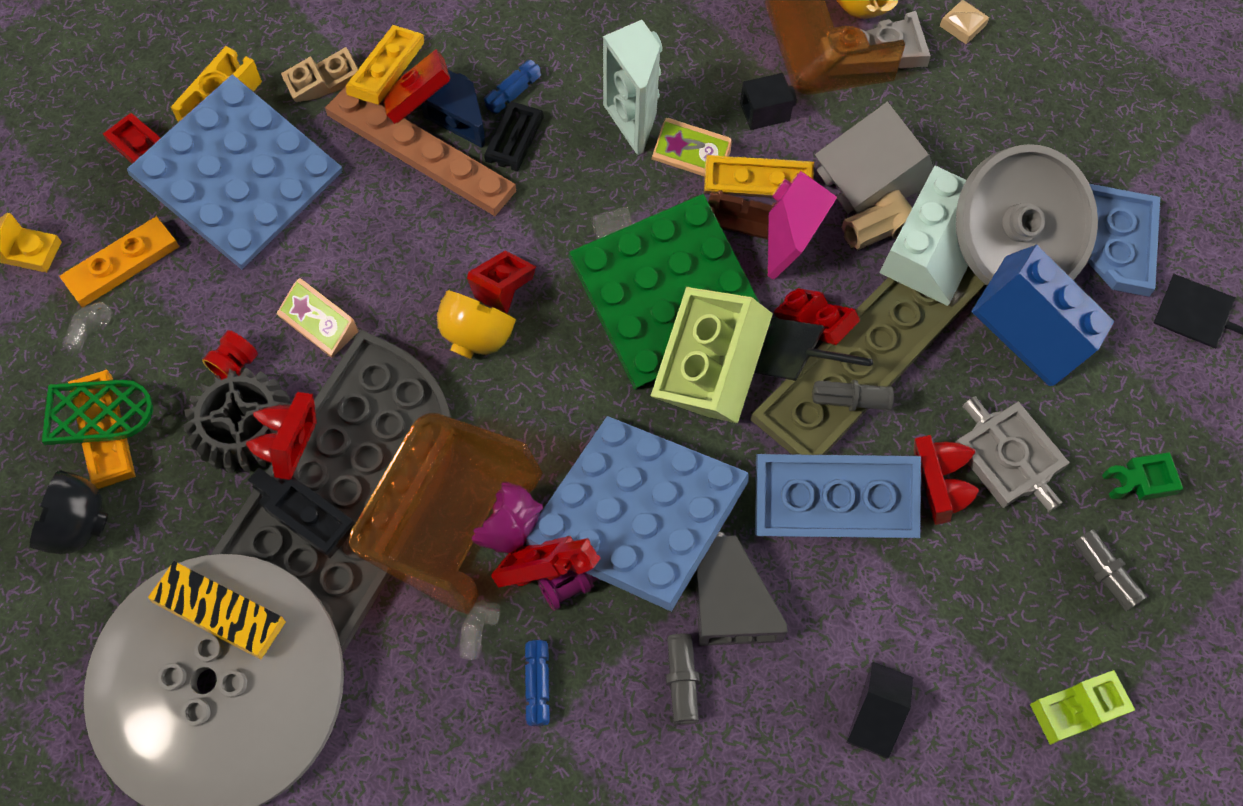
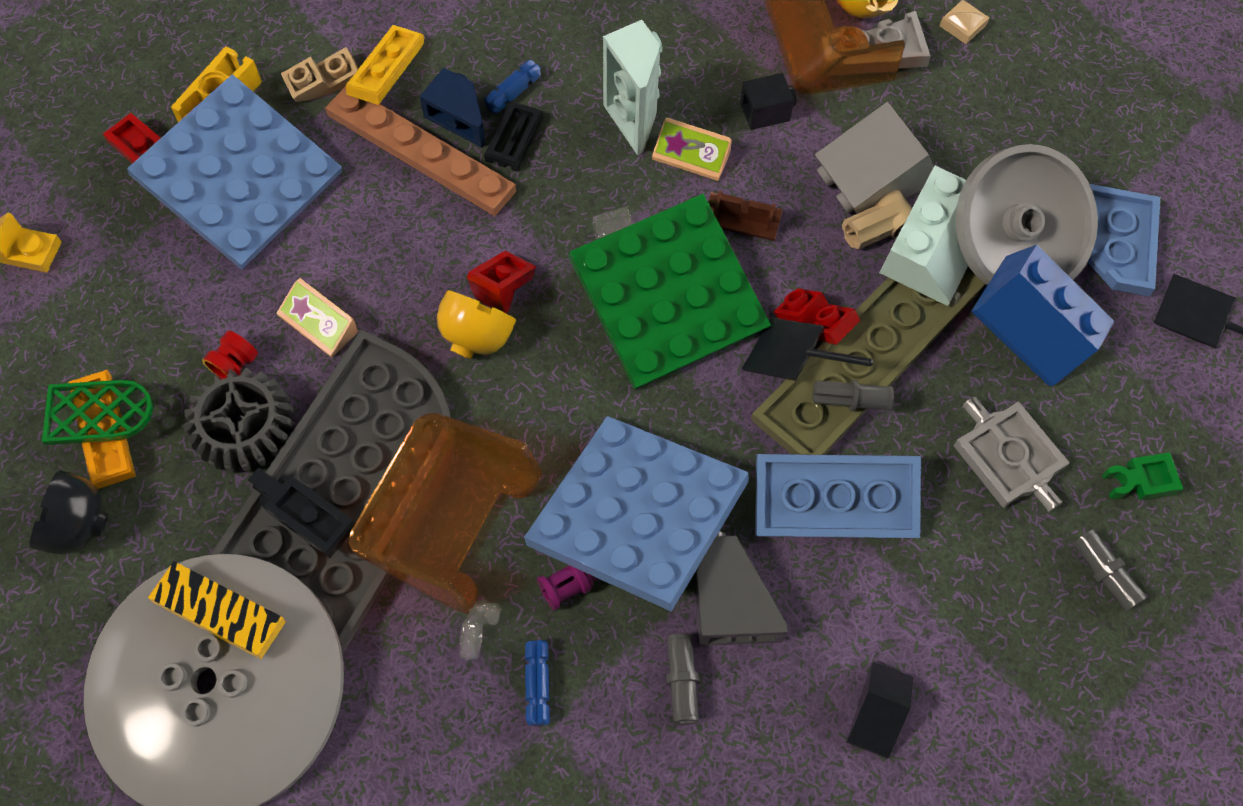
light orange plate [59,216,179,308] -> none
clear arm [62,302,112,352] -> none
red tile [246,392,317,480] -> none
red plate [384,49,450,124] -> none
magenta hair [472,482,543,553] -> none
red hinge [491,536,601,588] -> none
yellowish green slope [651,287,773,424] -> none
yellow tile [704,155,814,197] -> none
dark pink slope [768,171,837,280] -> none
red tile [914,435,979,525] -> none
lime slope [1030,670,1135,745] -> none

